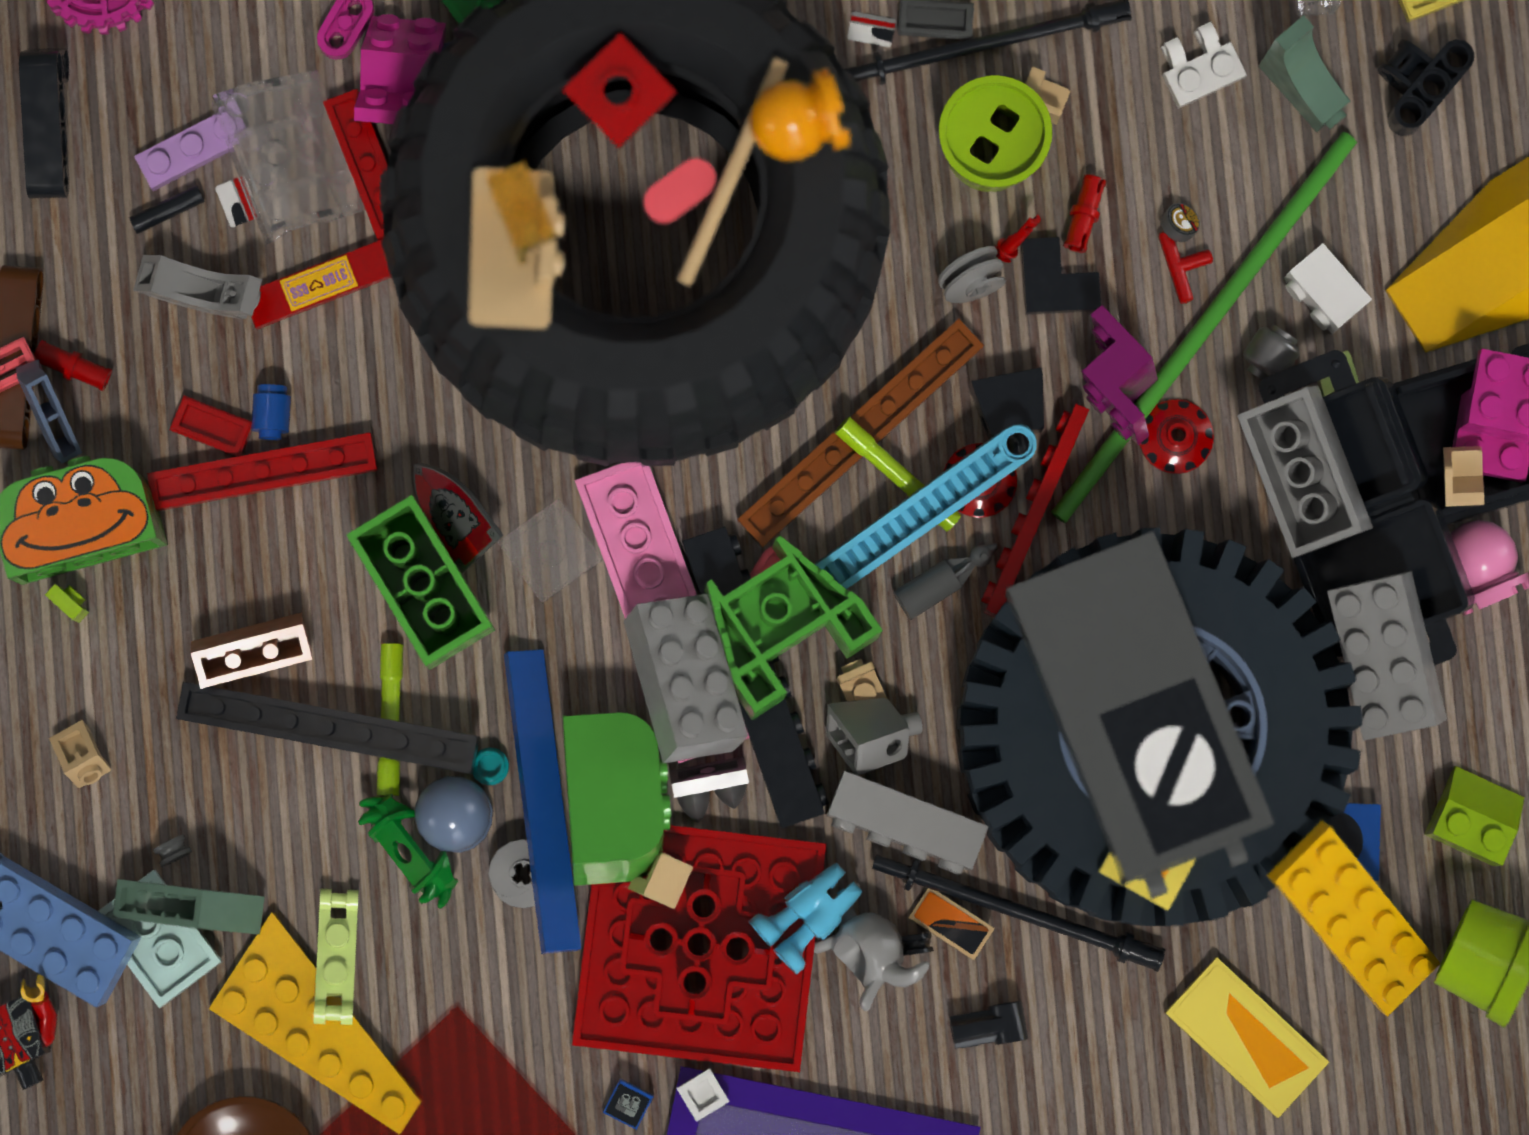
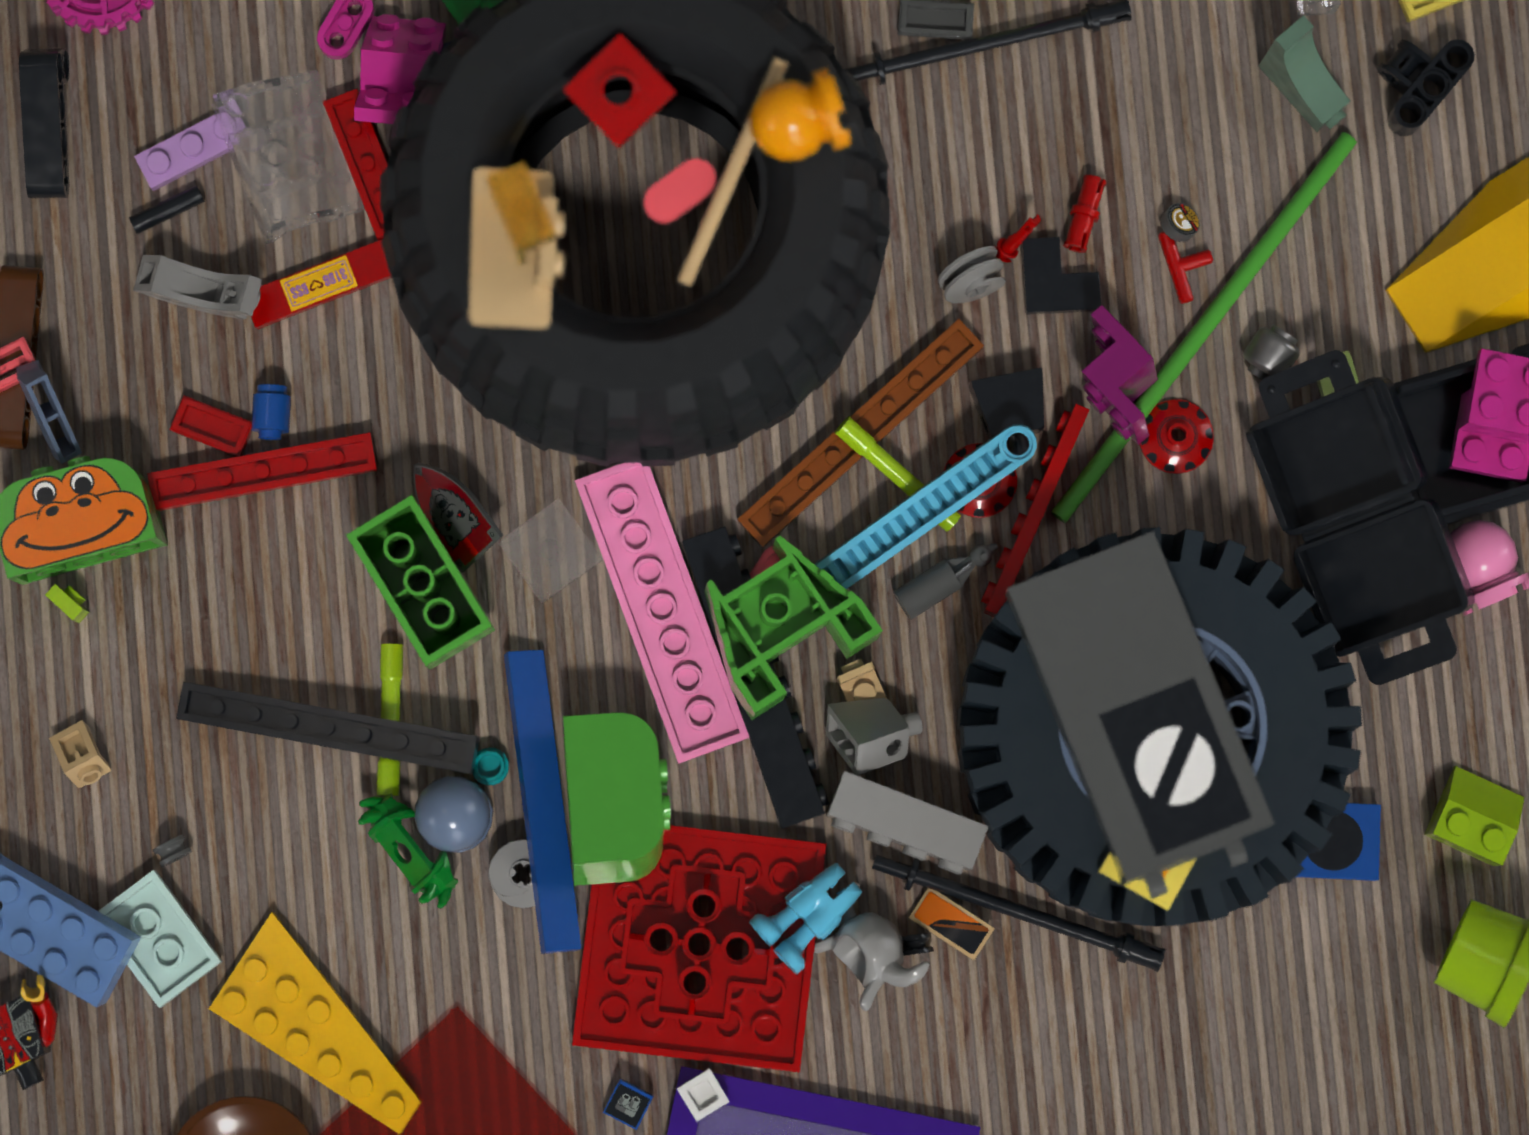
red pin [34,340,112,391] -> none
sand green arch [112,879,265,935] -> none
nougat brick [191,612,313,689] -> none
sticker [215,177,258,227] -> none
yellowish green plate [314,889,359,1025] -> none
light grey brick [623,594,748,763] -> none
tan panel [628,852,693,909] -> none
flat silver tile [669,756,749,823] -> none
sticker [847,11,896,47] -> none
lime piece [939,75,1052,192] -> none
black piece [949,1001,1029,1049] -> none
tan panel [1025,66,1070,125] -> none
white plate [1161,22,1247,109] -> none
light yellow tile [1164,957,1329,1118] -> none
light grey brick [1237,386,1373,558] -> none
yellow plate [1267,821,1441,1017] -> none
white brick [1283,243,1372,334] -> none
light grey brick [1327,571,1447,741] -> none
tan panel [1443,446,1484,506] -> none

